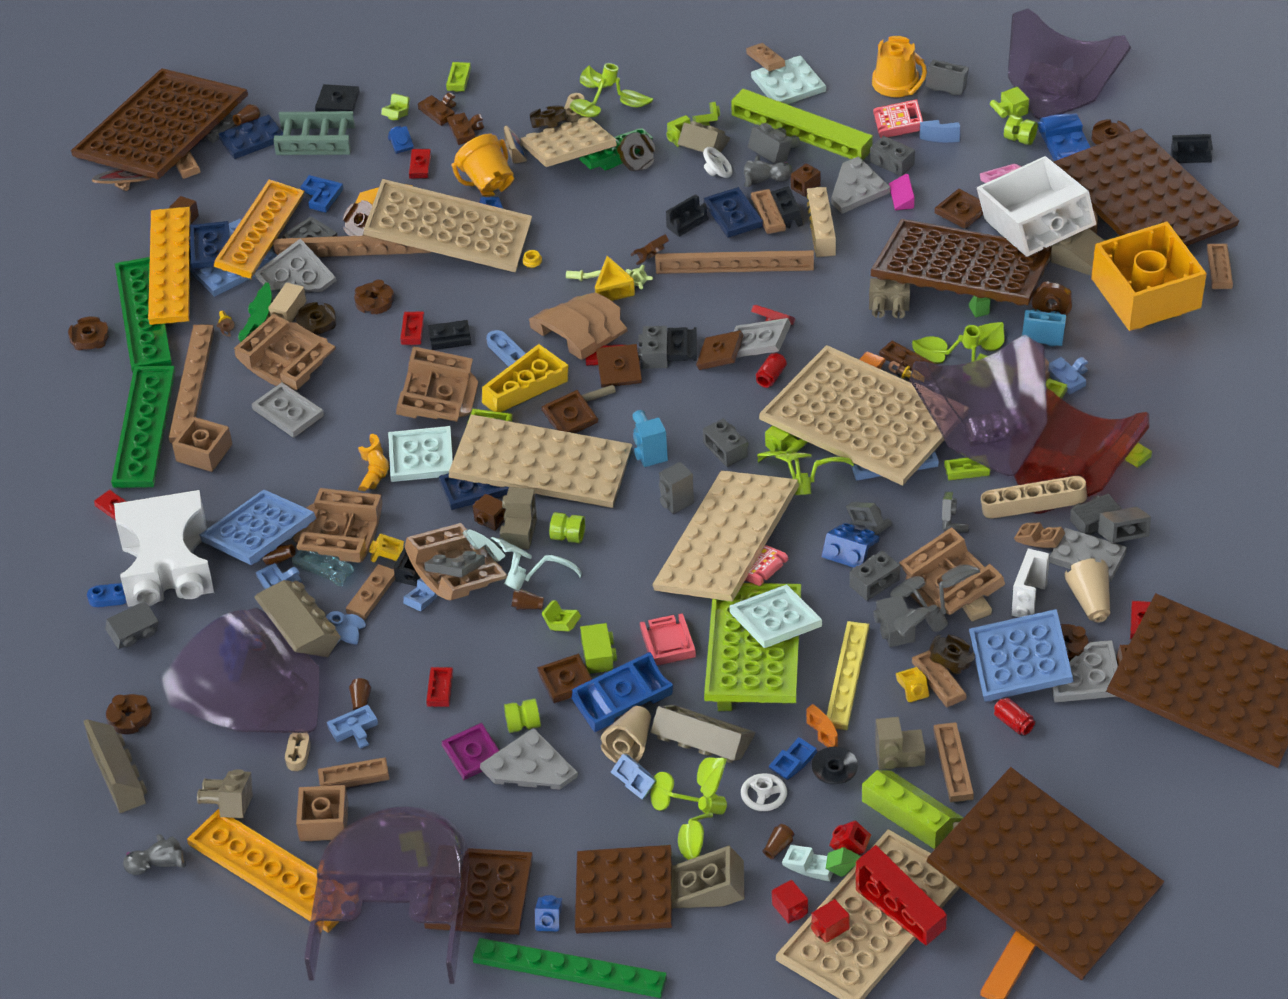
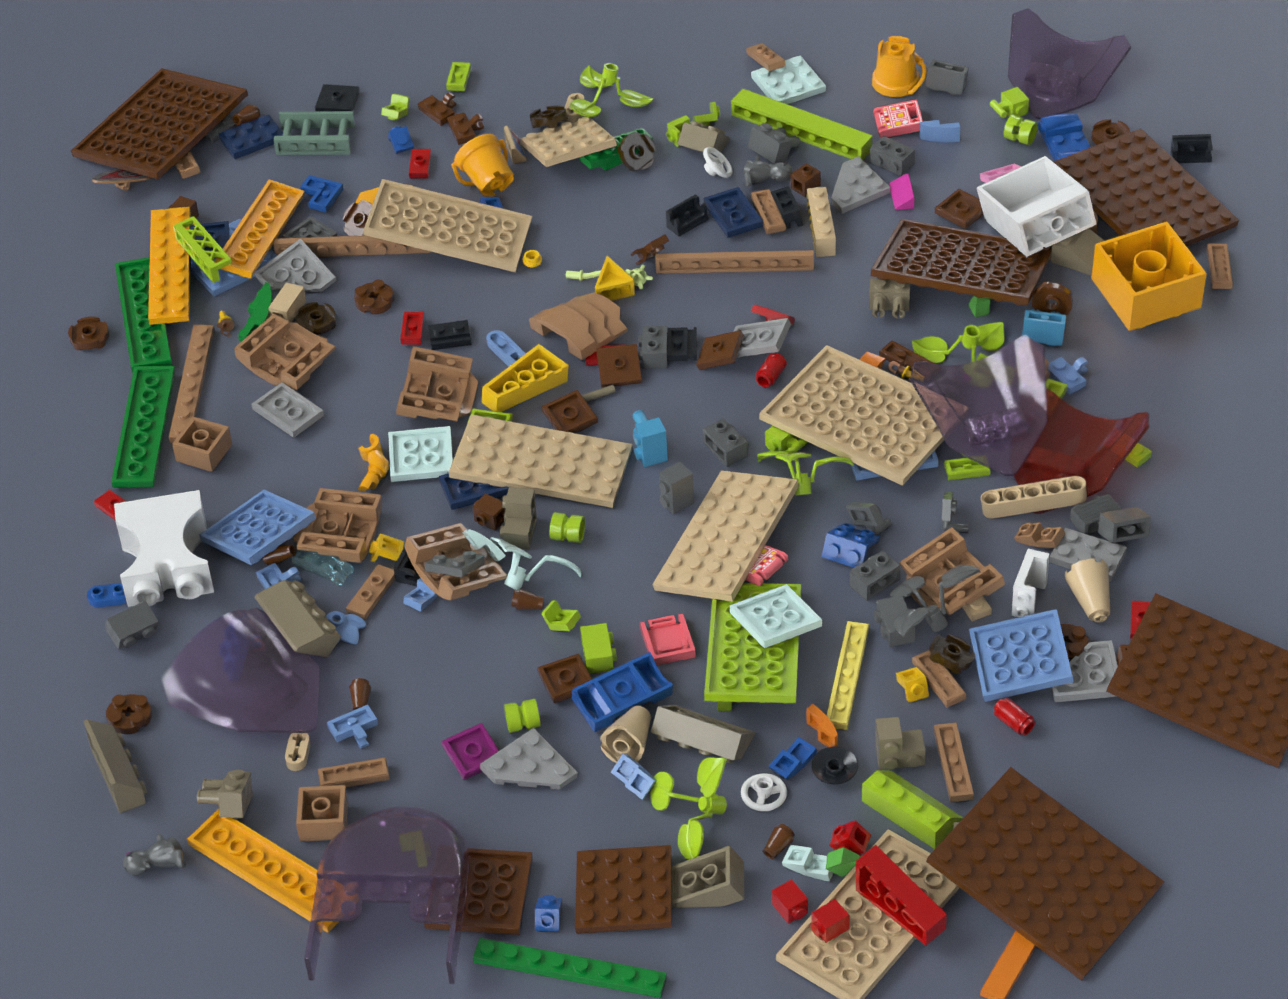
red plate [426,667,453,707] -> none
none -> lime fence [173,216,232,283]

